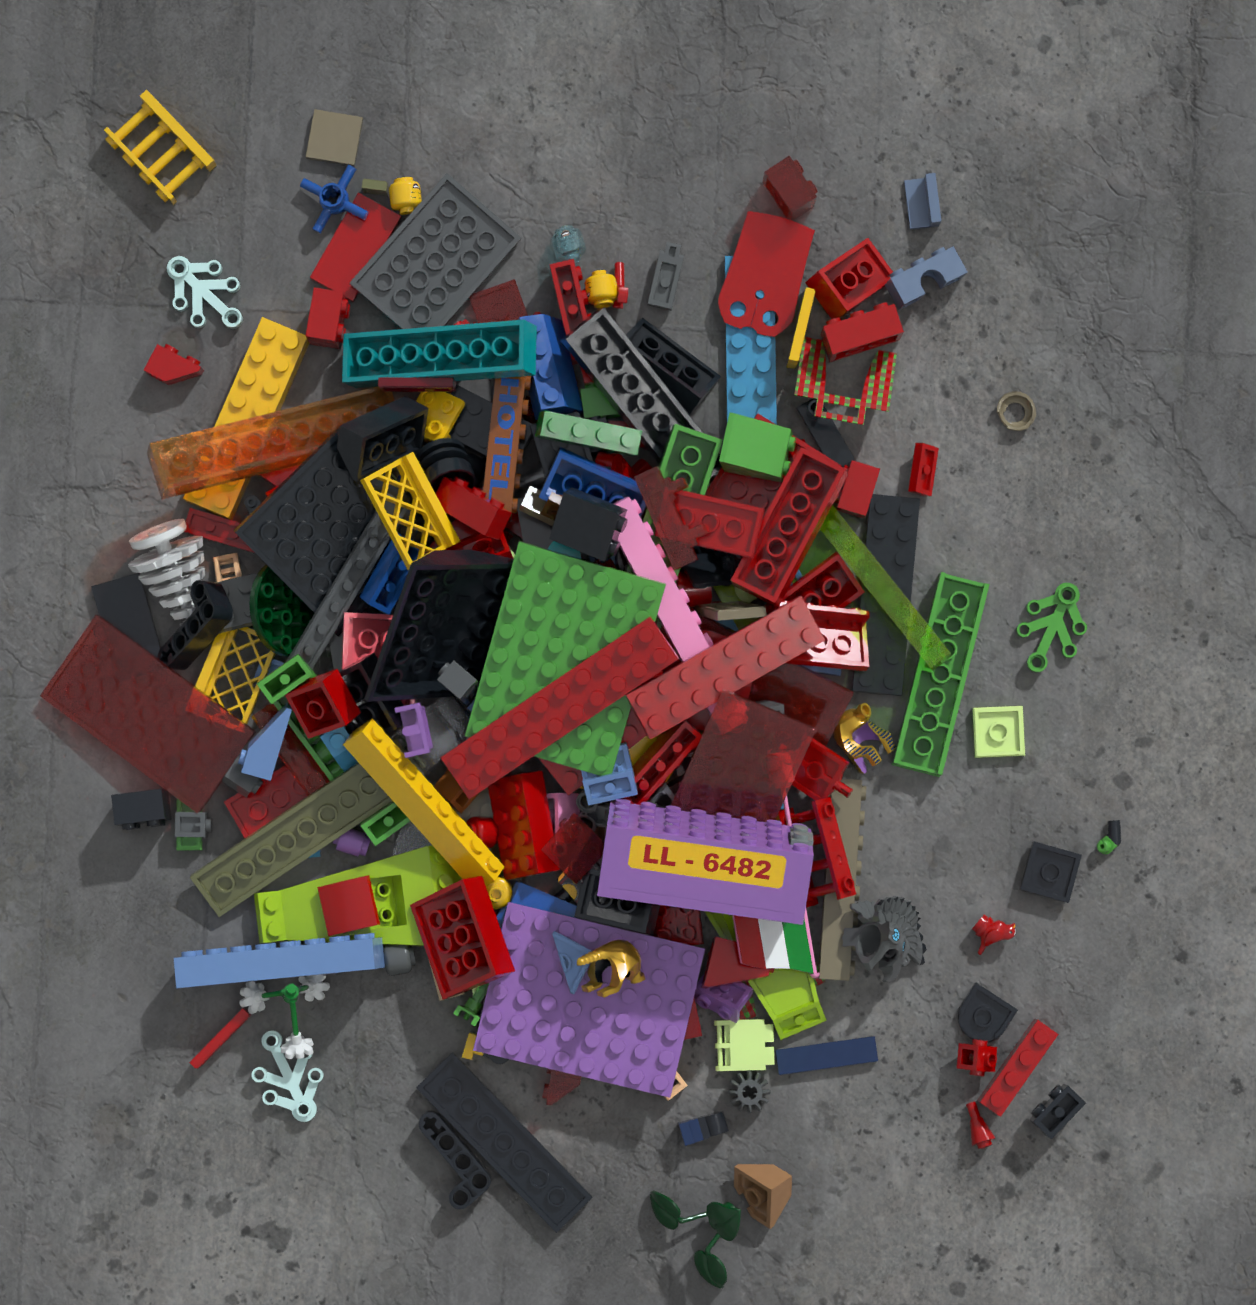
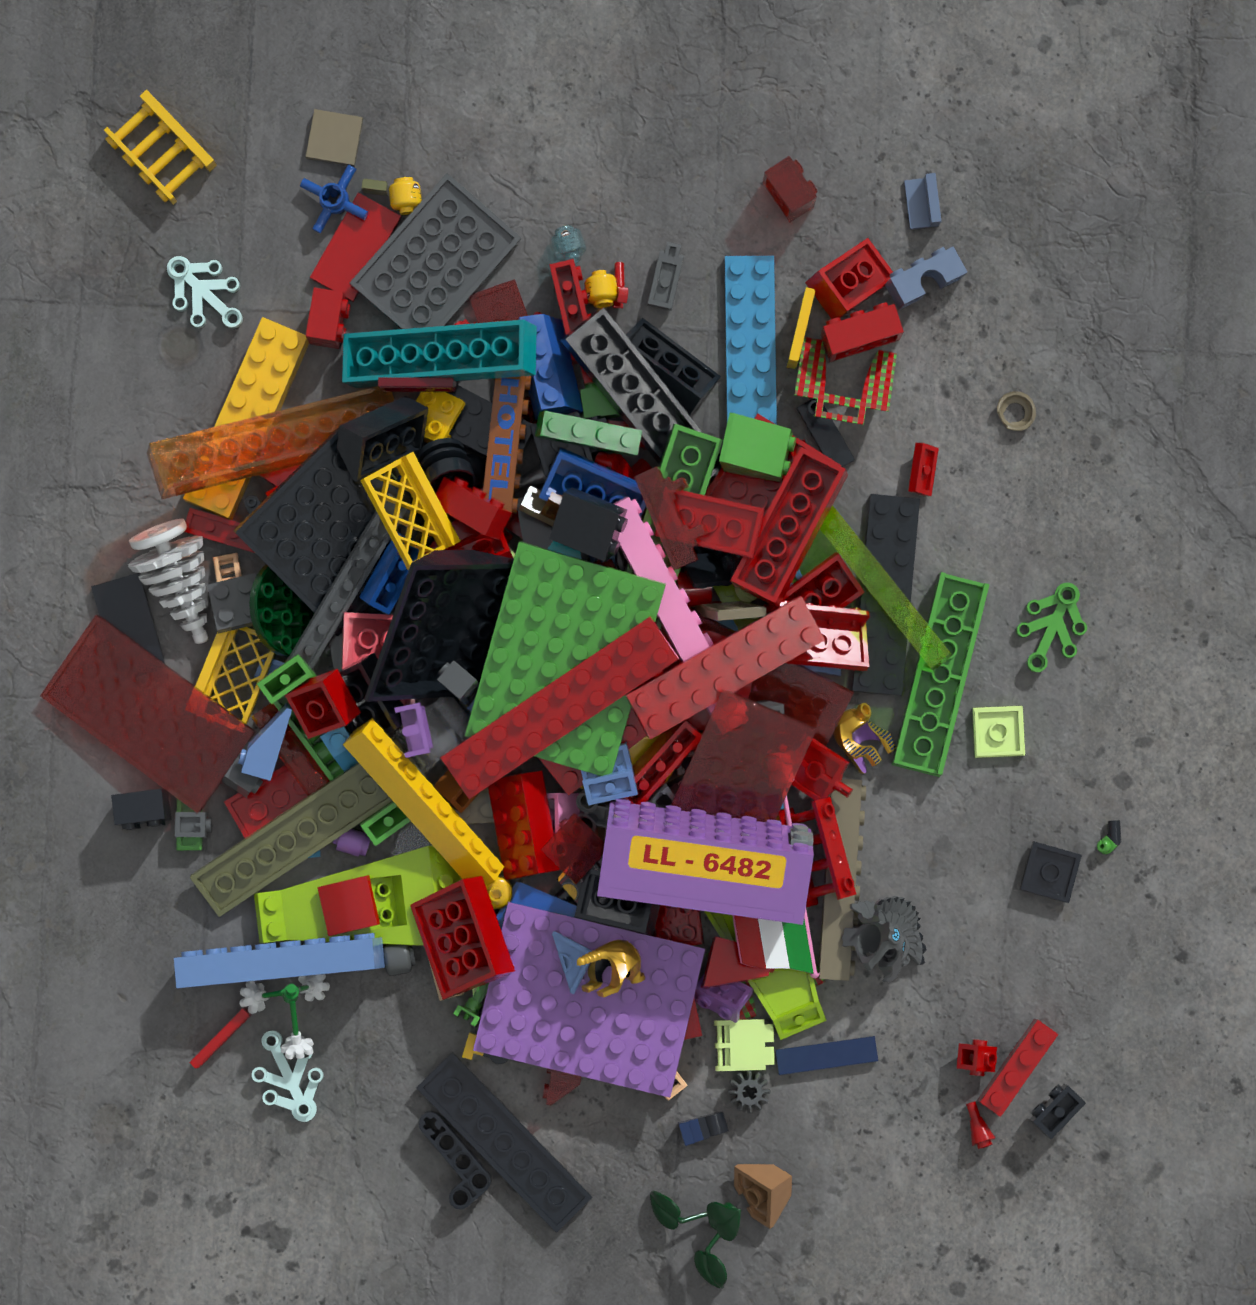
red slope [144,344,204,385] -> none
black beam [157,580,233,670] -> none
red head [466,816,499,849] -> none
red piece [718,211,815,337] -> none
red brick [834,460,880,519] -> none
black tile [958,982,1018,1042] -> none
red animal [972,914,1016,955] -> none

